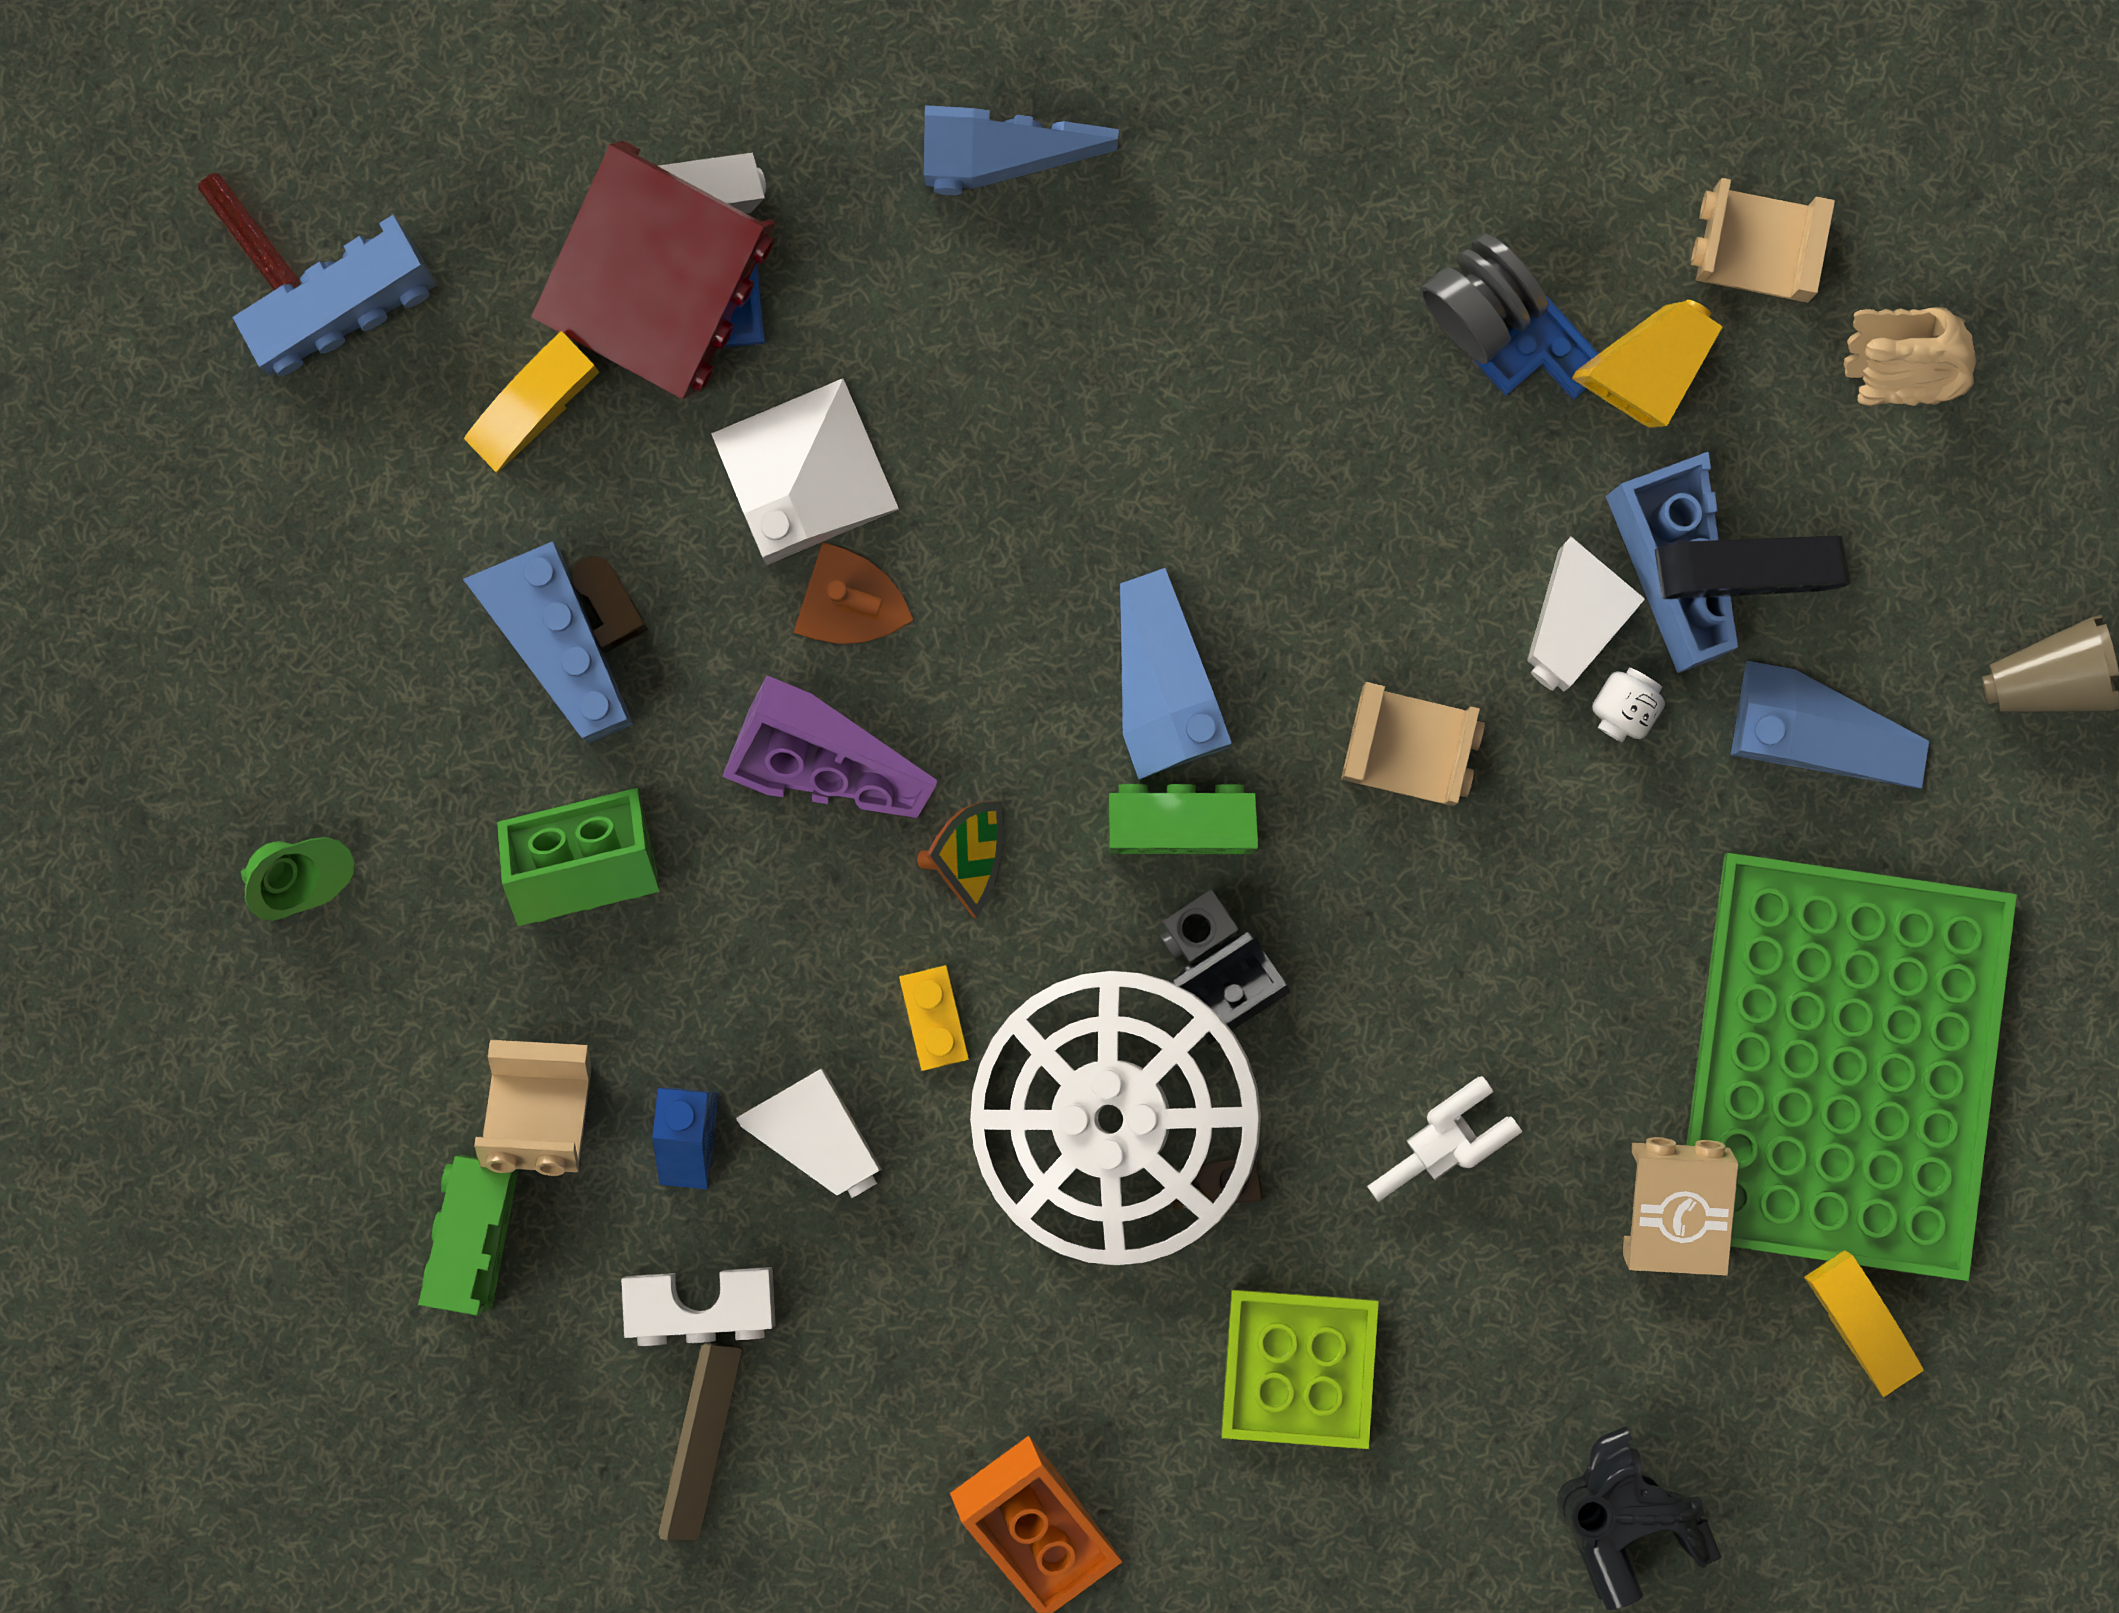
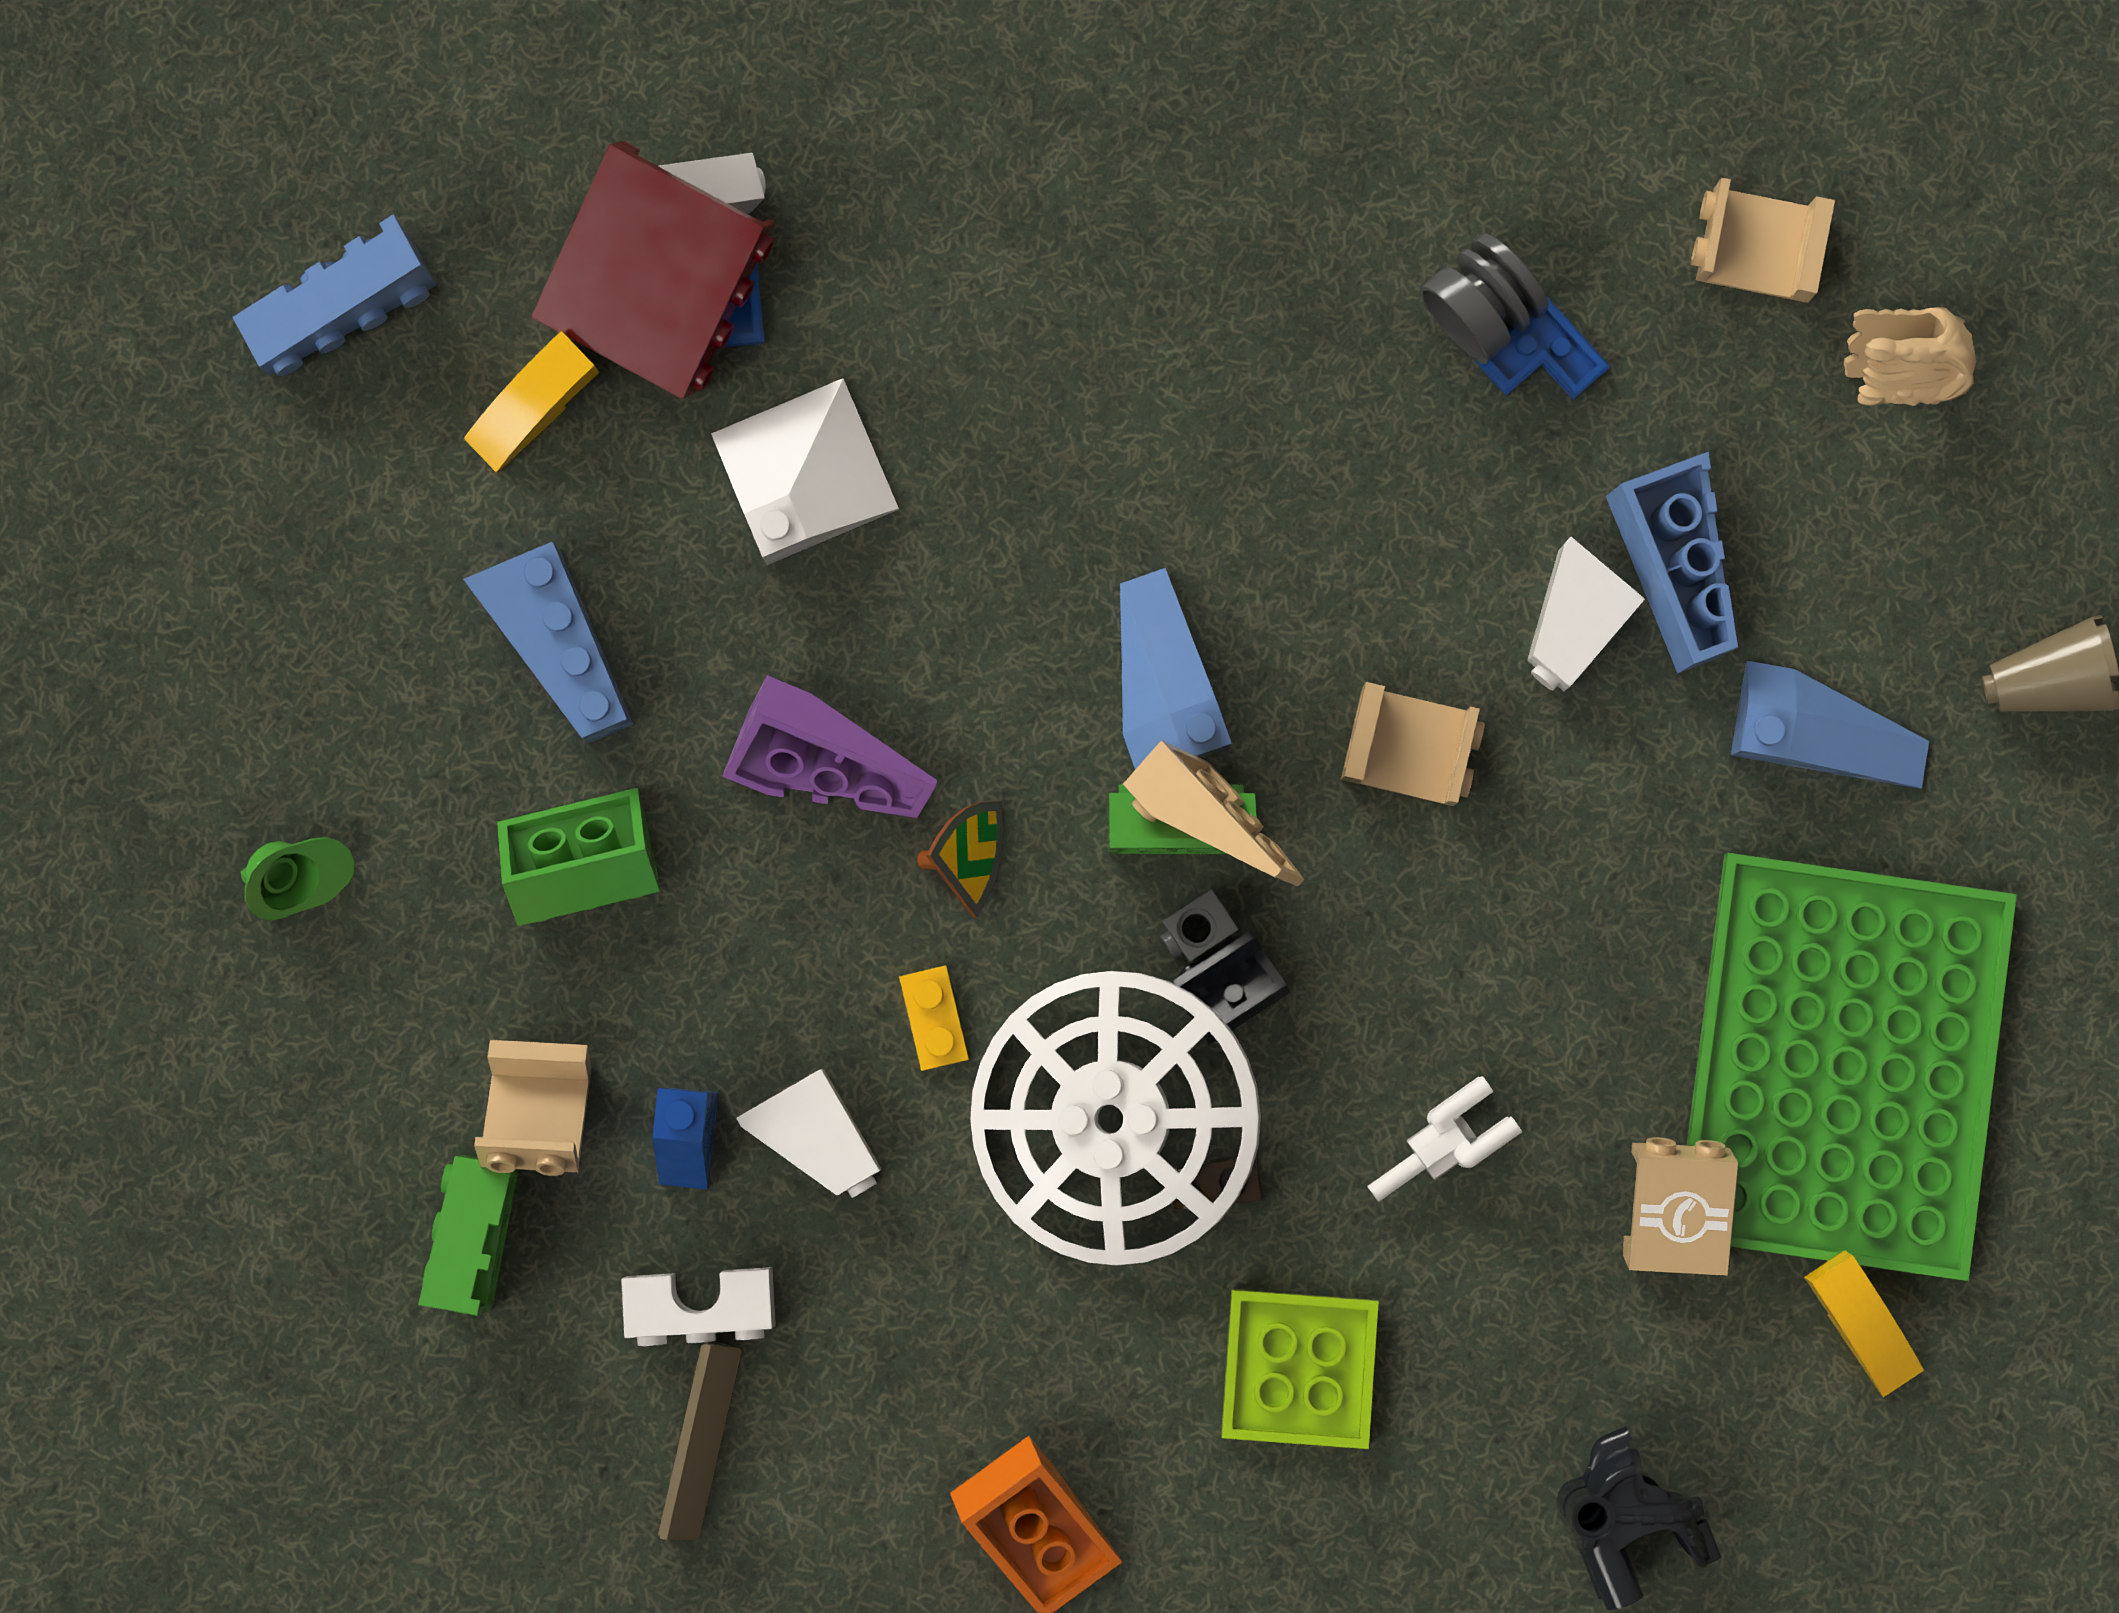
clear red axle [198,172,299,290] -> none
dark brown leg [572,556,648,653] -> none
dark orange shield [793,542,914,644] -> none
medium blue wedge [924,105,1119,195] -> none
yellow slope [1572,300,1723,428] -> none
white head [1592,667,1665,742] -> none
black beam [1654,536,1851,599] -> none
none -> tan wedge [1123,740,1304,886]

